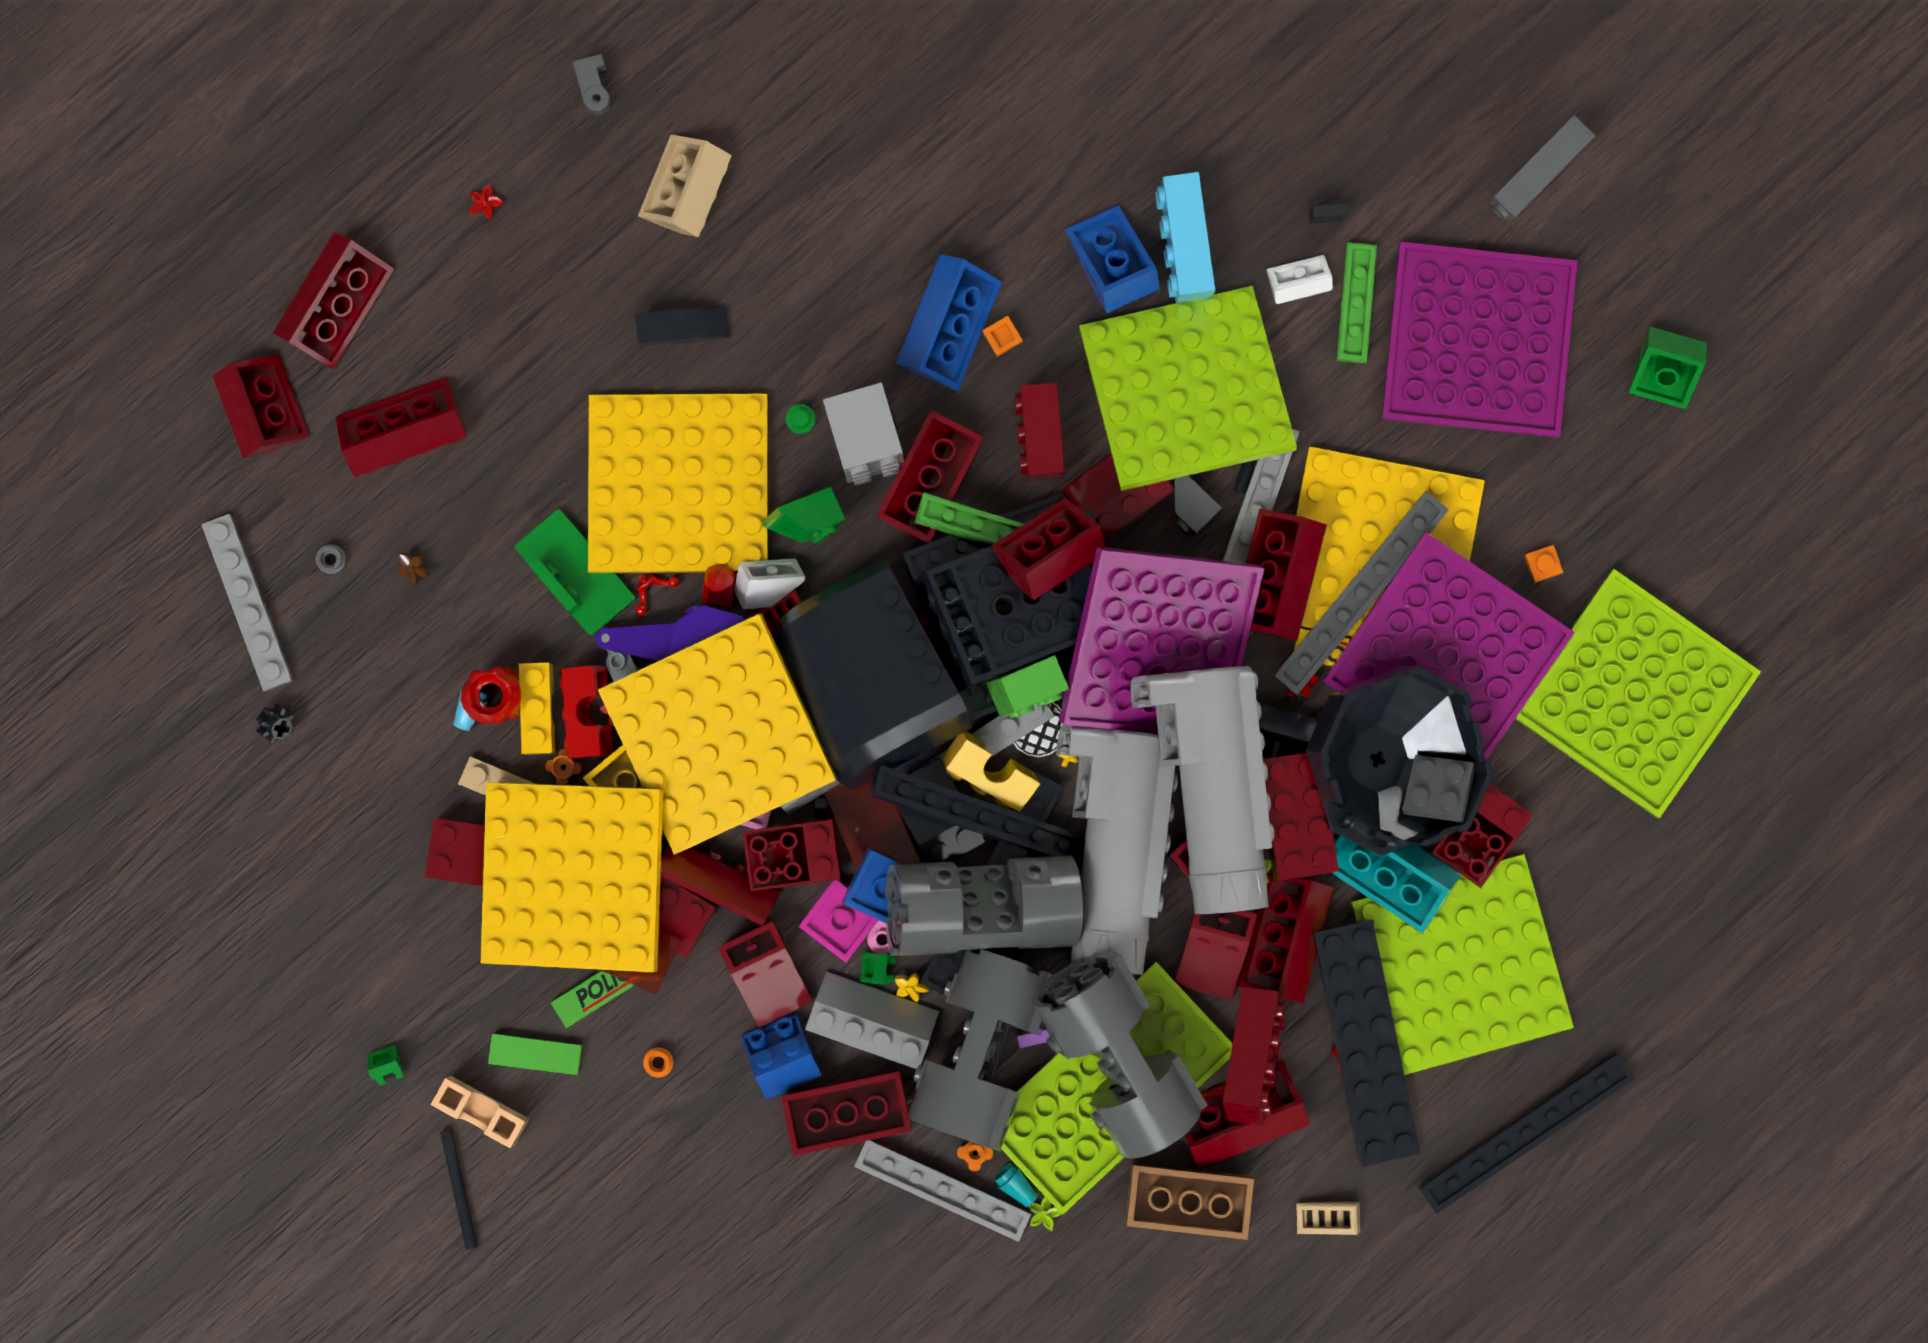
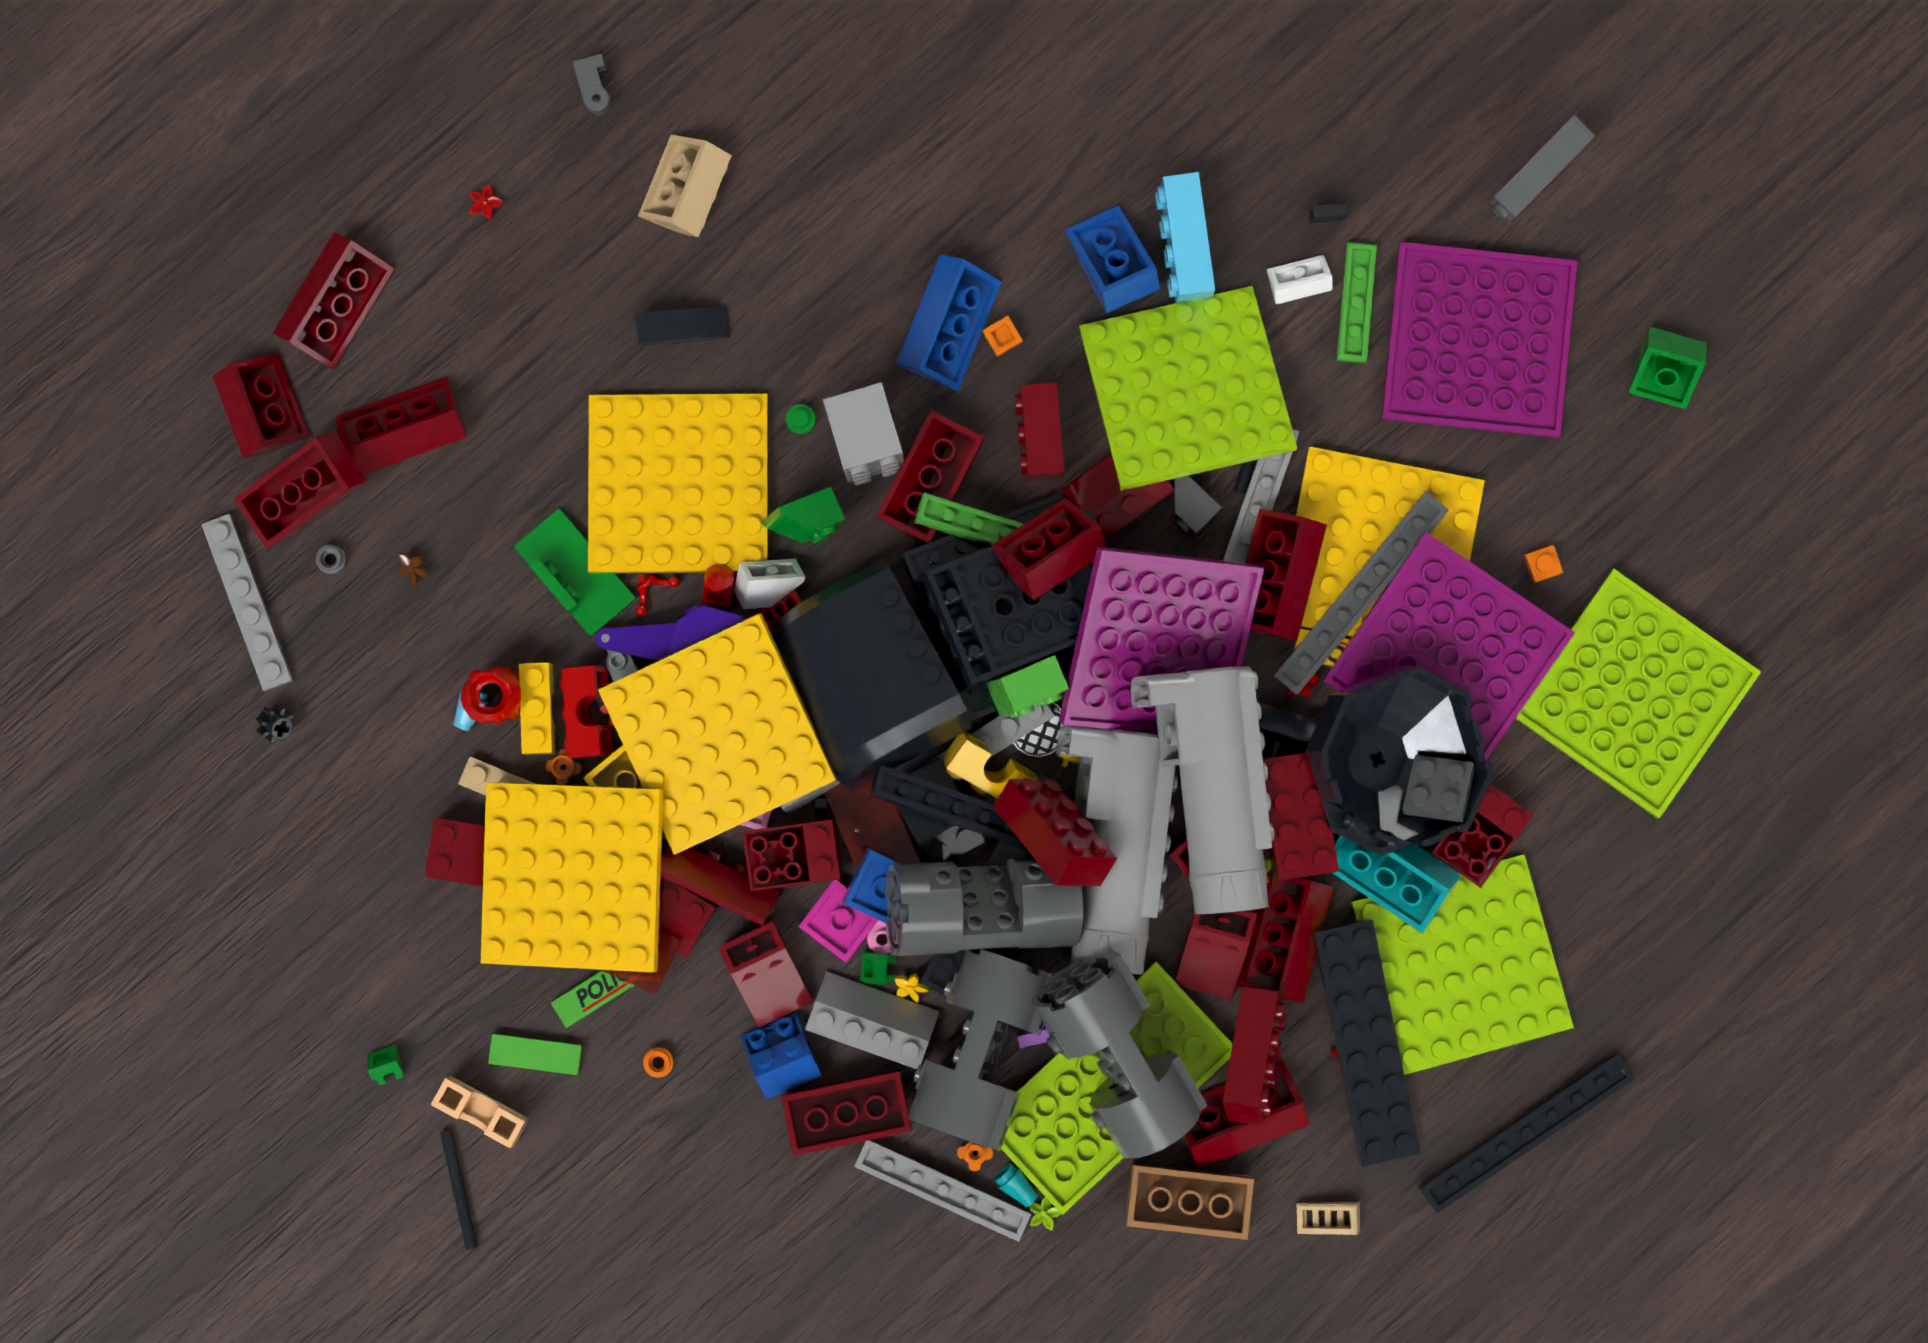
none -> dark red brick [234,431,367,549]
none -> dark red brick [993,778,1117,886]

